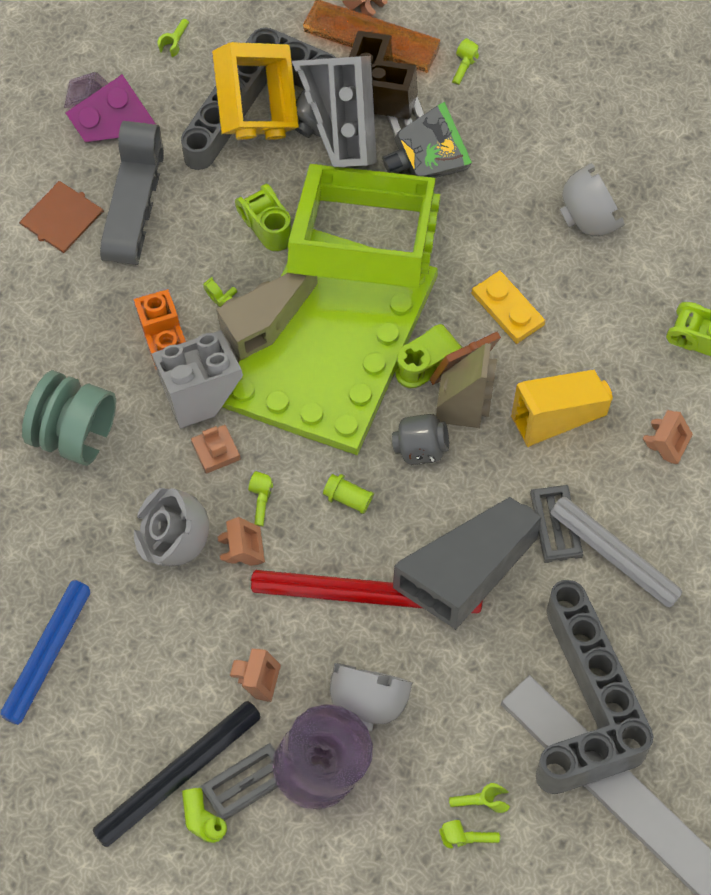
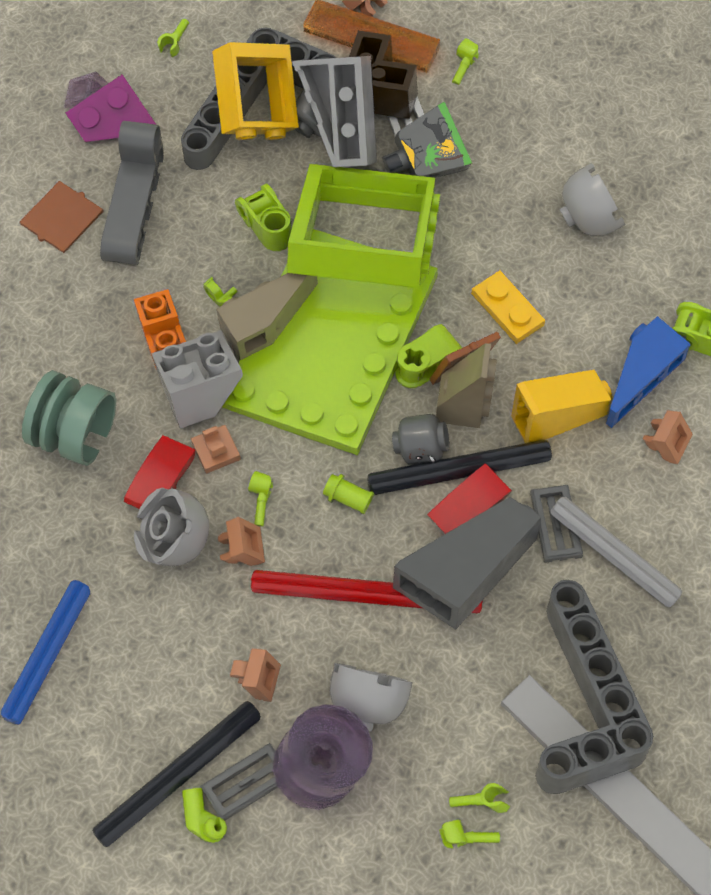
none -> red slope [124,435,196,509]
none -> black axle [367,440,552,495]
none -> red slope [427,463,512,534]
none -> blue slope [606,316,691,428]

